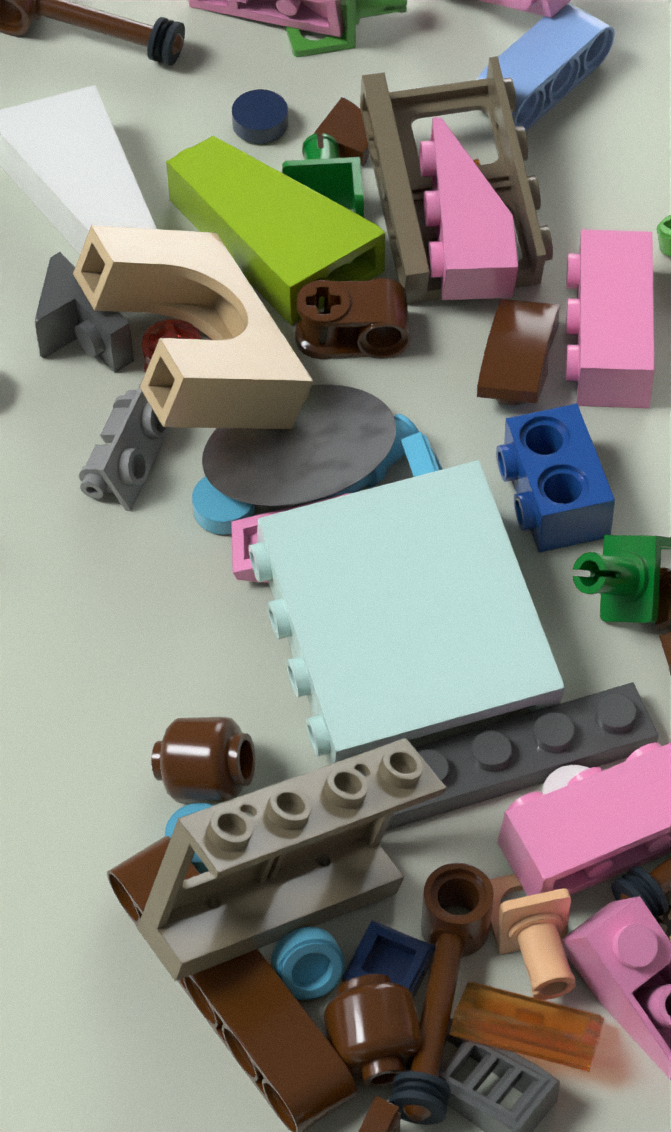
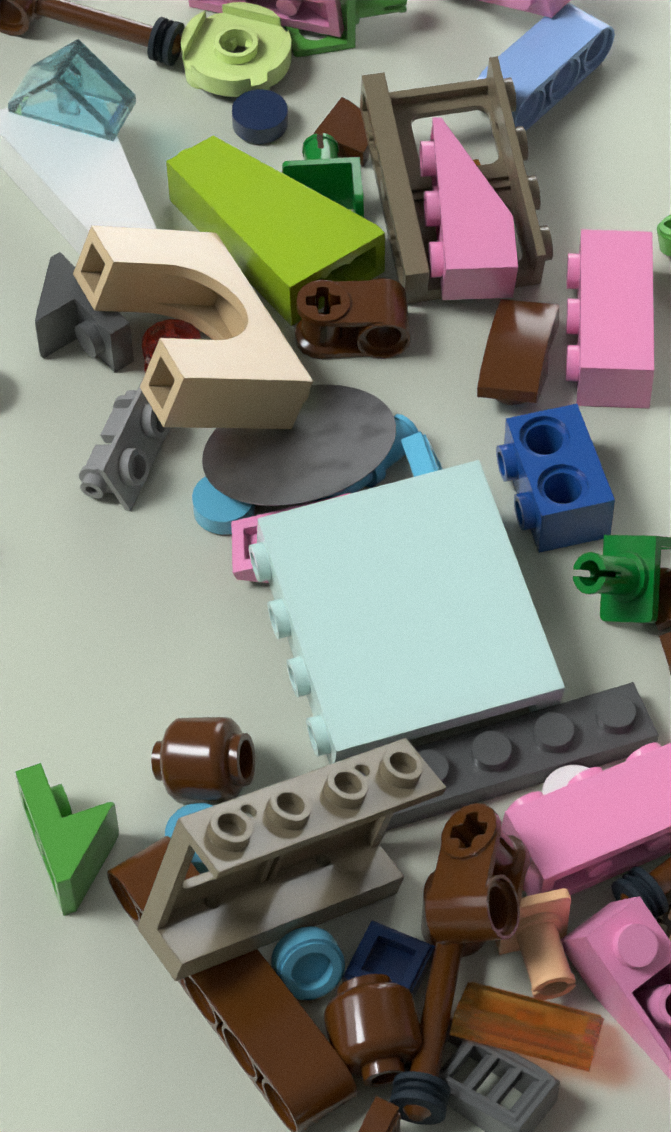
none -> clear light blue slope [8,39,136,141]
none -> bright green slope [15,763,119,916]
none -> yellowish green plate [181,2,292,97]
none -> reddish brown piece [425,803,530,945]

